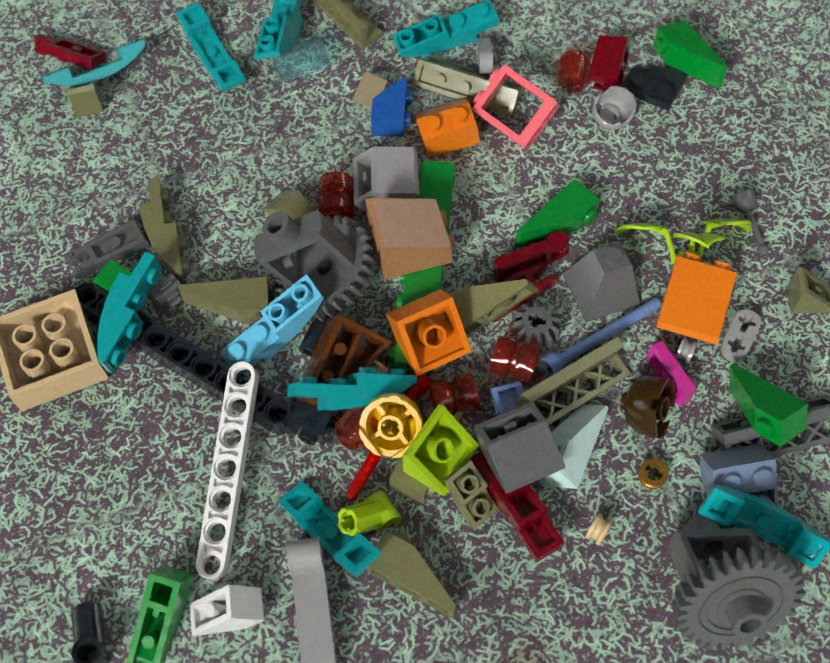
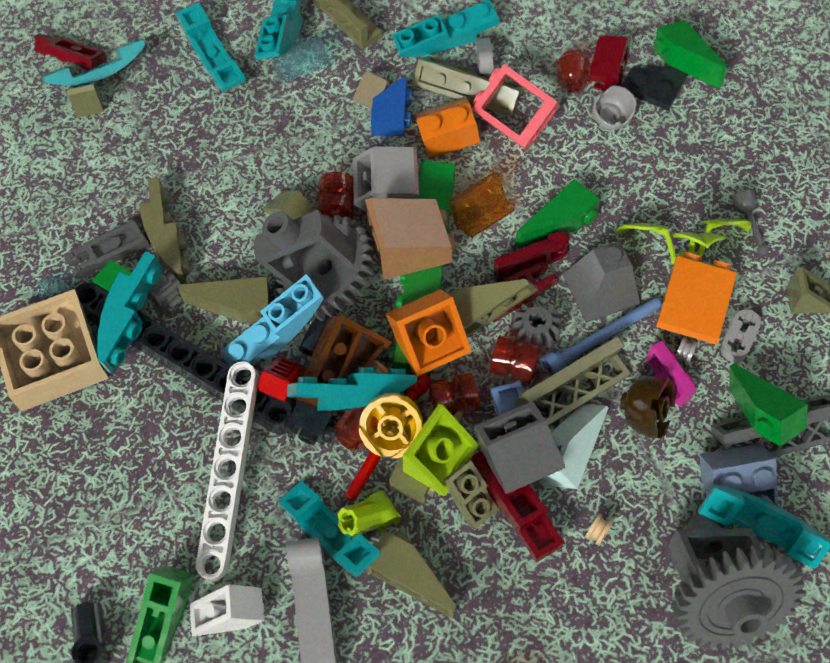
pearl gold bush [638,458,669,489] -> none
none -> clear light blue arm [37,277,73,297]
none -> red slope [257,355,306,401]
none -> clear orange bracket [449,172,515,238]

